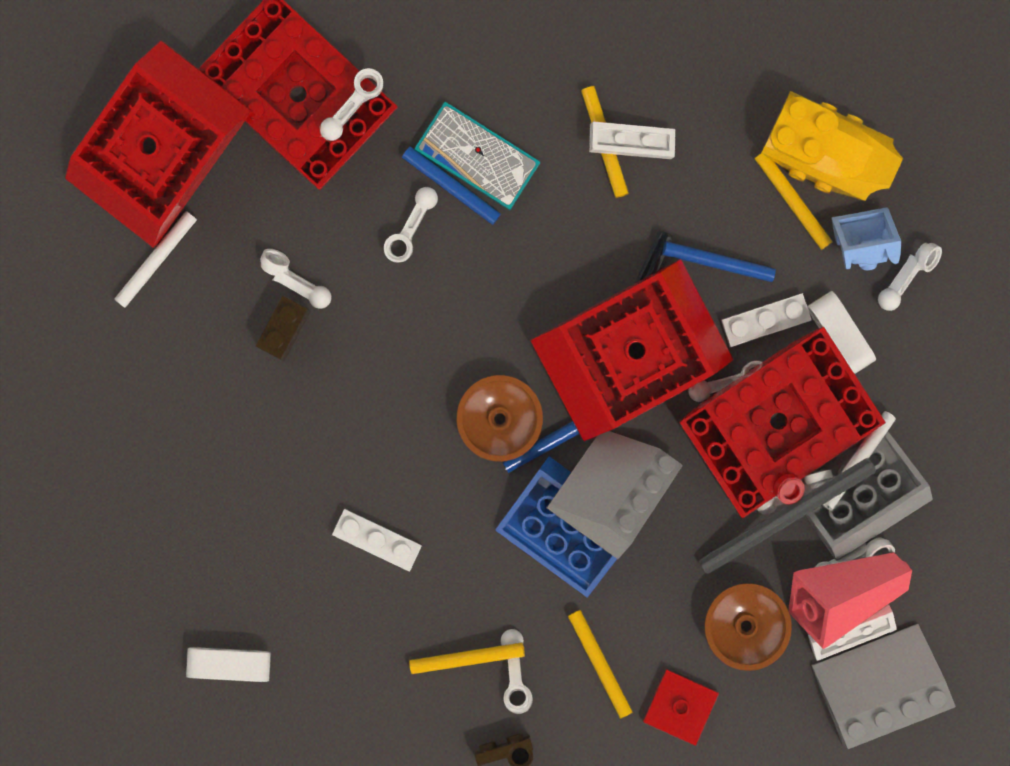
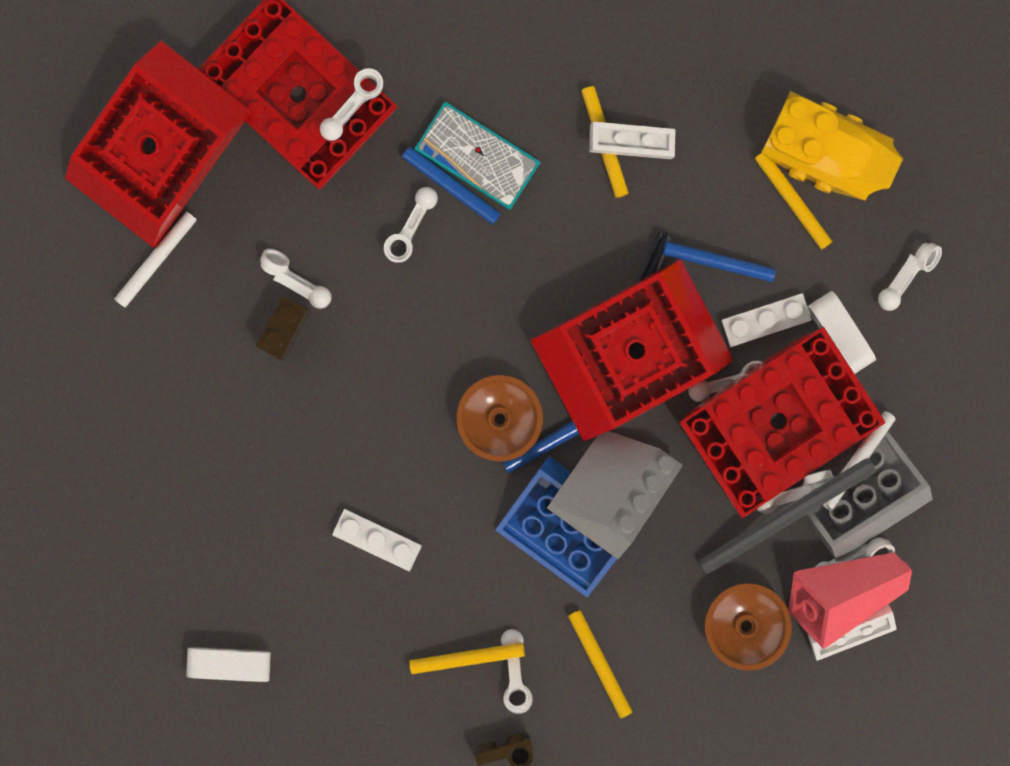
red plate [643,669,719,746] -> none
red tile [774,474,805,504] -> none
light grey slope [811,624,956,749] -> none
light blue brick [832,207,901,270] -> none

